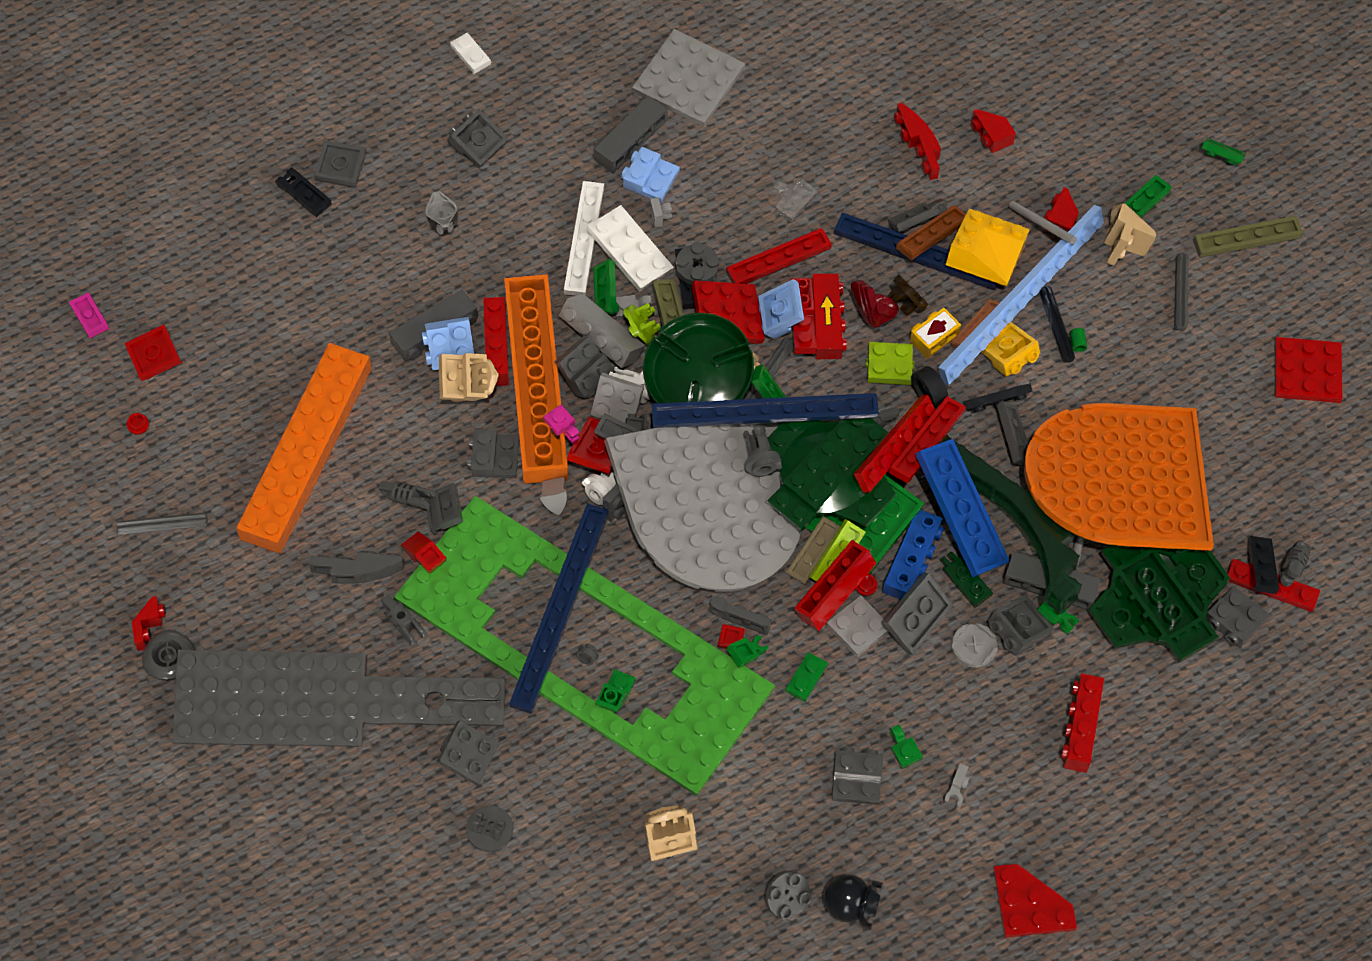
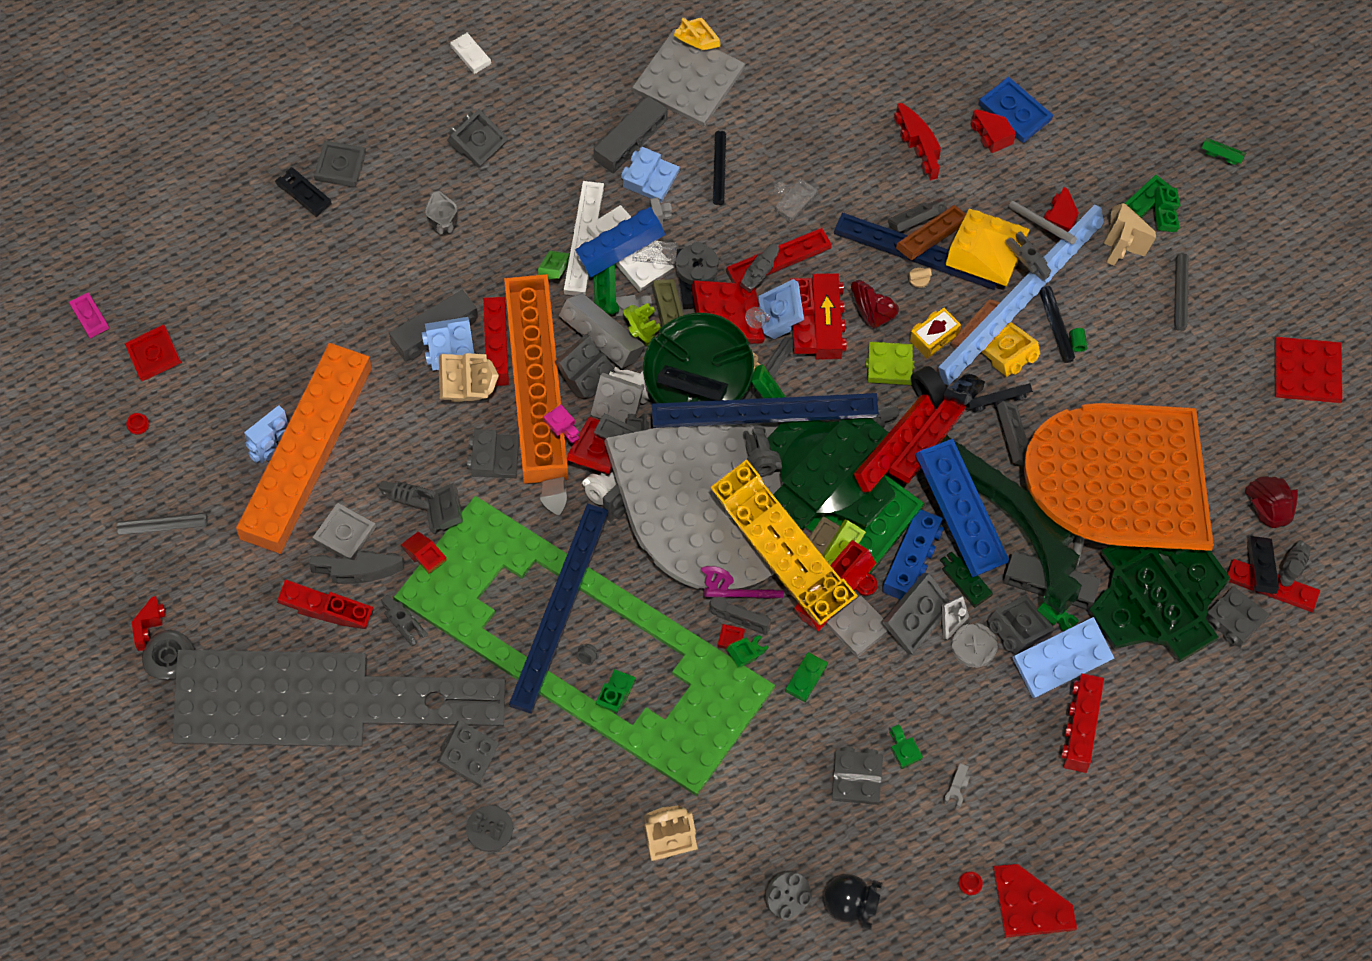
dark brown plate [888,274,929,315] -> none
olive plate [1194,216,1303,257] -> none
none -> light blue plate [244,405,288,464]
none -> red slope [277,579,373,629]
none -> light grey plate [312,503,376,559]
none -> bright green plate [538,251,570,279]
none -> blue brick [575,207,665,278]
none -> clear plate [632,241,677,265]
none -> black plate [657,365,728,401]
none -> yellow slope [674,17,720,50]
none -> magenta piece [701,566,784,599]
none -> yellow slope [710,459,858,625]
none -> black axle [713,131,726,205]
none -> dark grey hinge [740,243,780,292]
none -> clear plate [745,307,771,329]
none -> tan plate [908,268,932,288]
none -> light grey piece [942,596,969,639]
none -> black plate [944,374,985,406]
none -> red plate [959,871,983,896]
none -> blue plate [979,76,1053,143]
none -> dark grey hinge [1005,231,1051,281]
none -> light blue plate [1012,617,1114,698]
none -> green slope [1155,185,1181,232]
none -> dark red hair [1245,476,1298,528]

